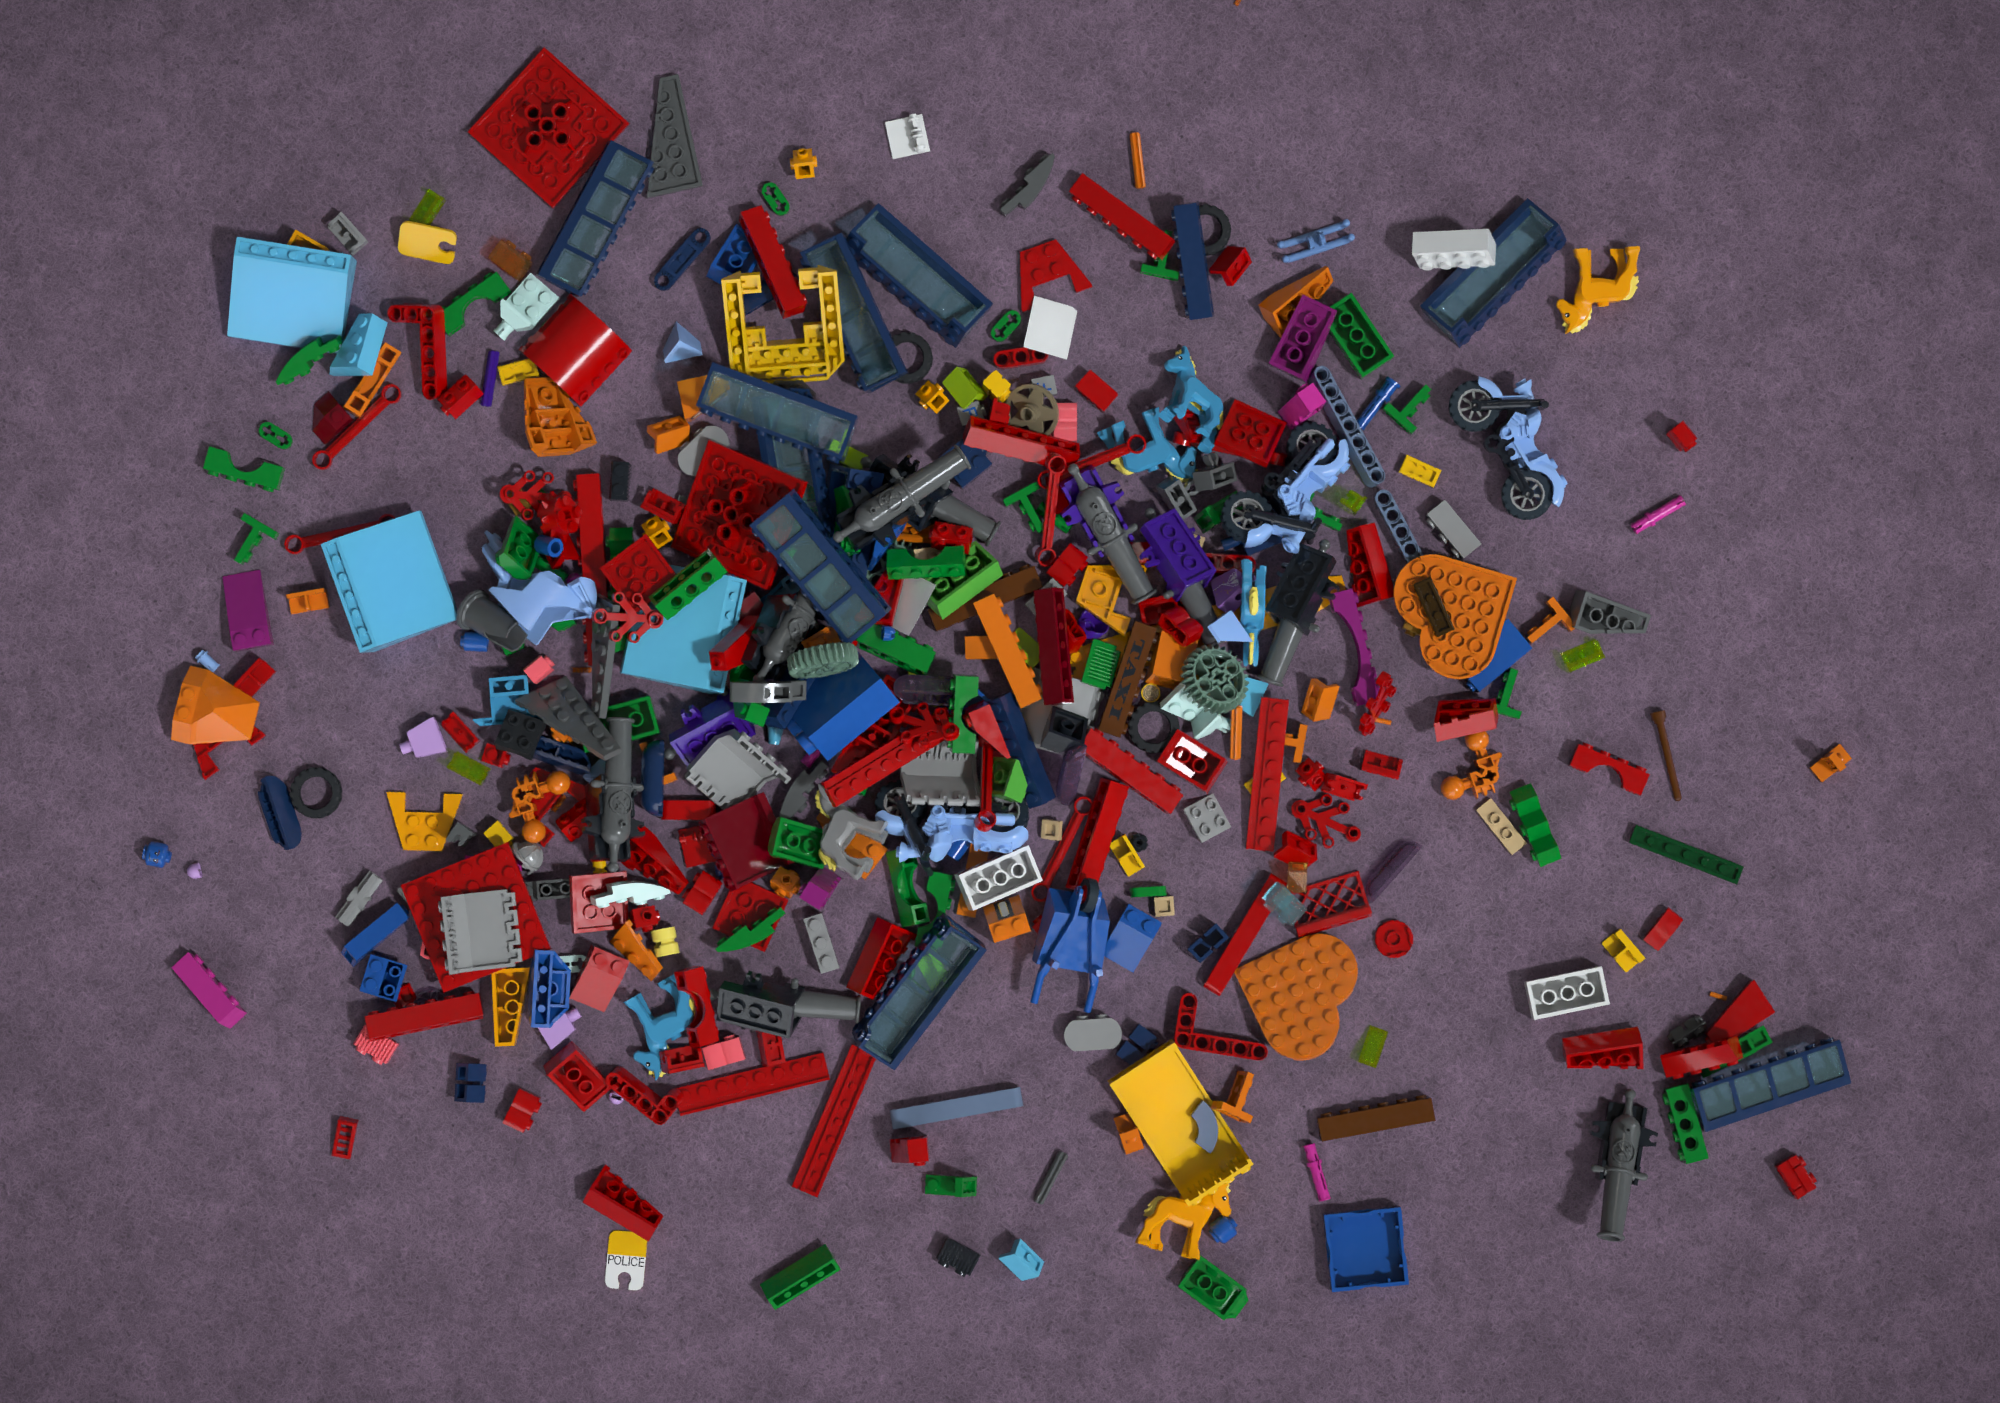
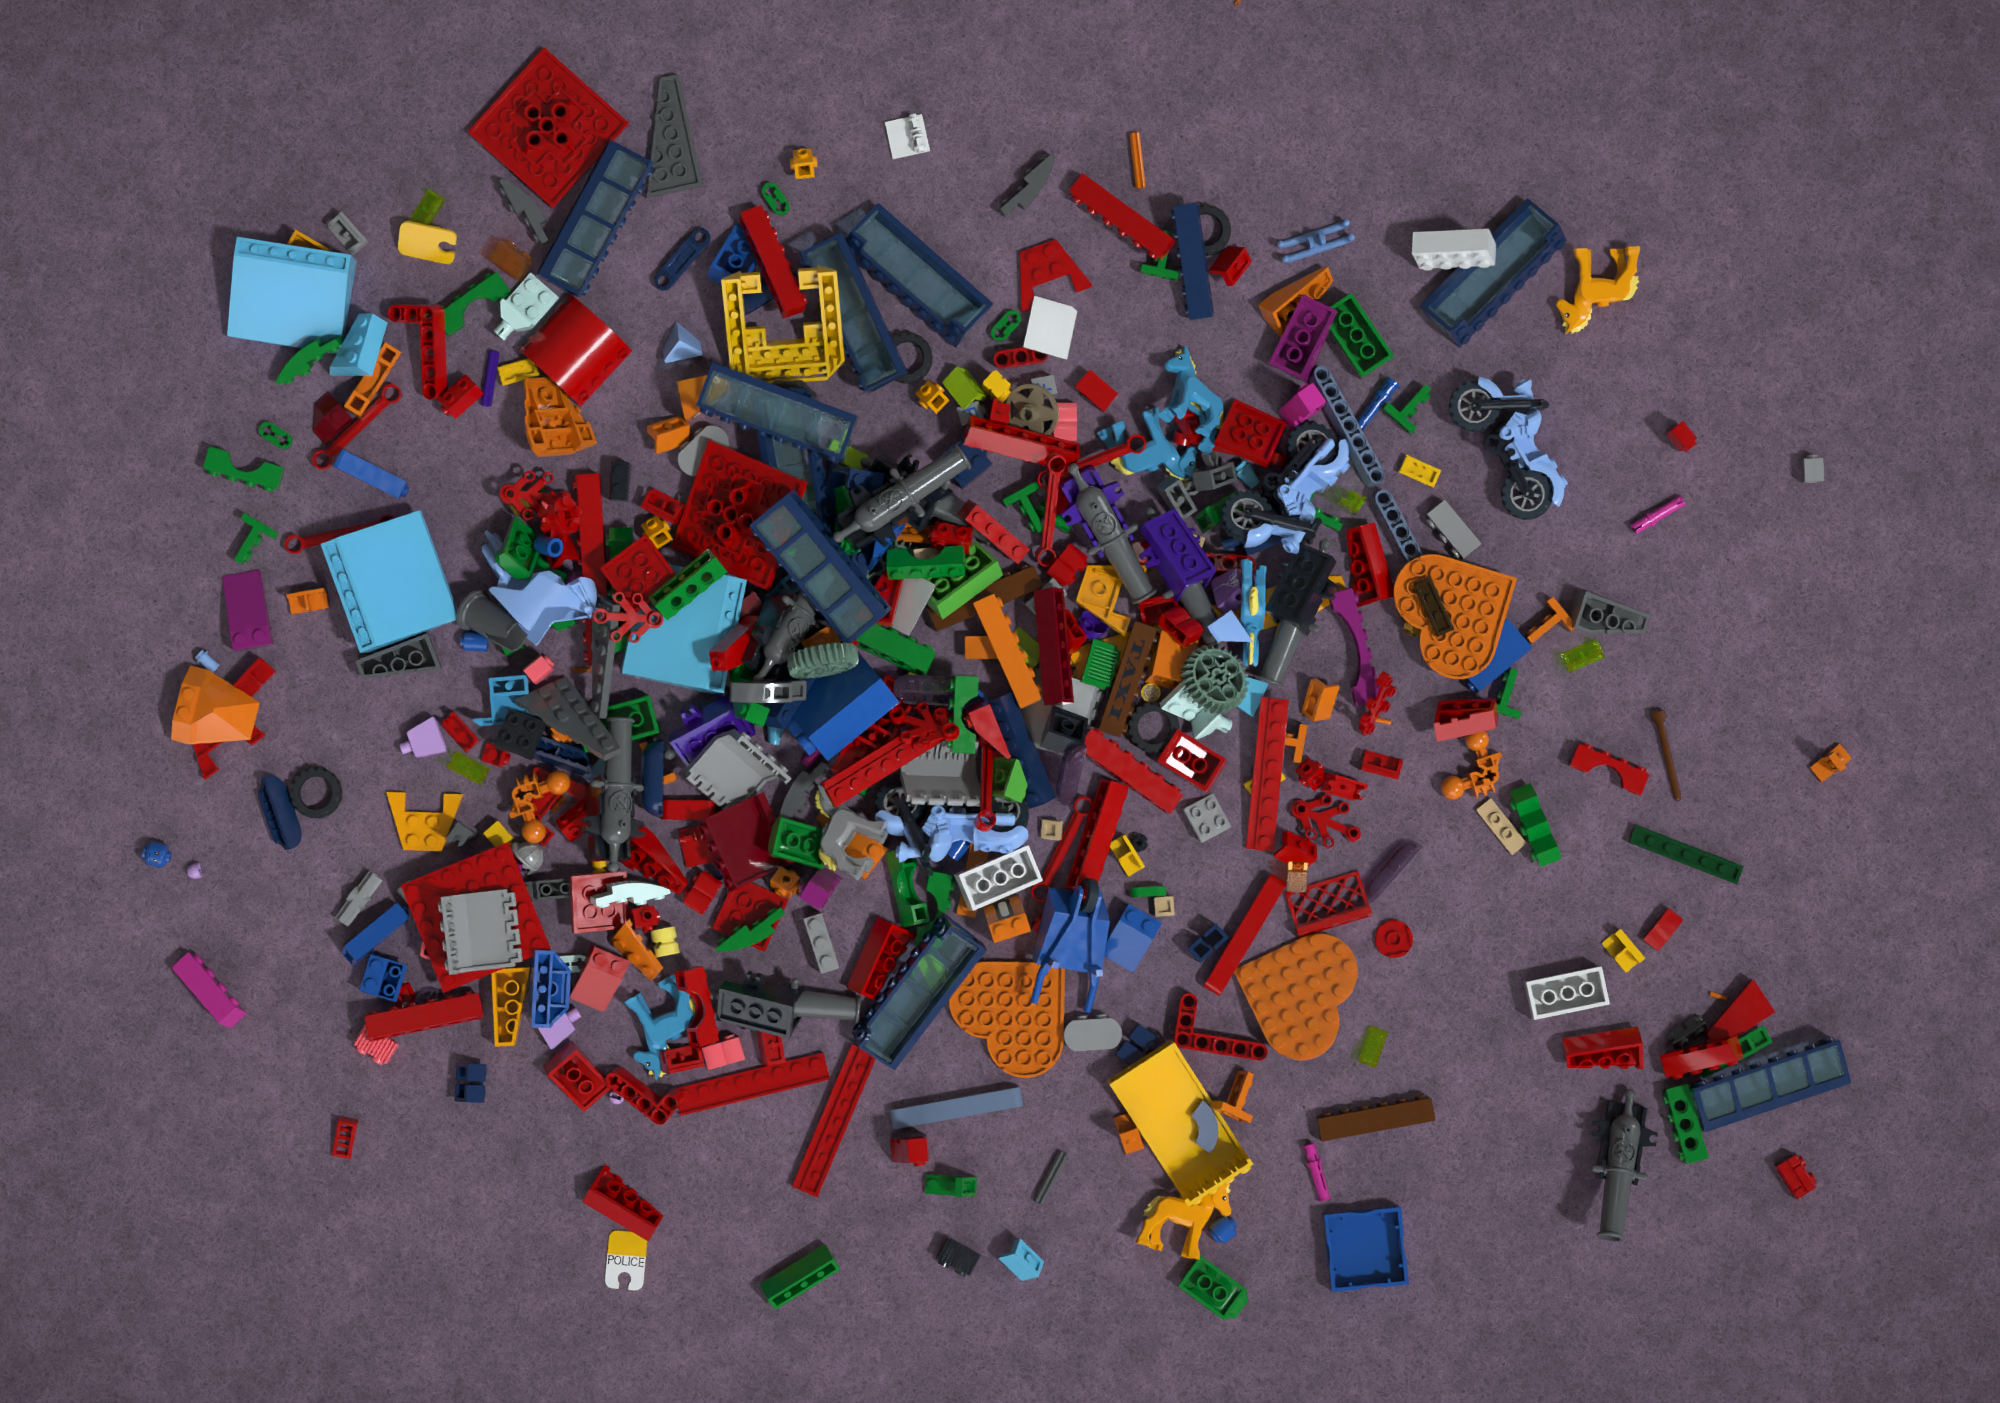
red brick [503,1087,542,1133] -> none
blue hinge [881,625,896,641] -> none
orange axle [1229,705,1243,760] -> none
clear light blue brick [1261,881,1307,926] -> none
none -> blue slope [334,449,409,500]
none -> dark grey wedge [355,632,442,679]
none -> dark grey slope [499,178,550,246]
none -> orange plate [949,962,1065,1078]
none -> red arch [957,499,1030,564]
none -> medium azure cone [1235,460,1260,489]
none -> light grey brick [1801,455,1824,483]

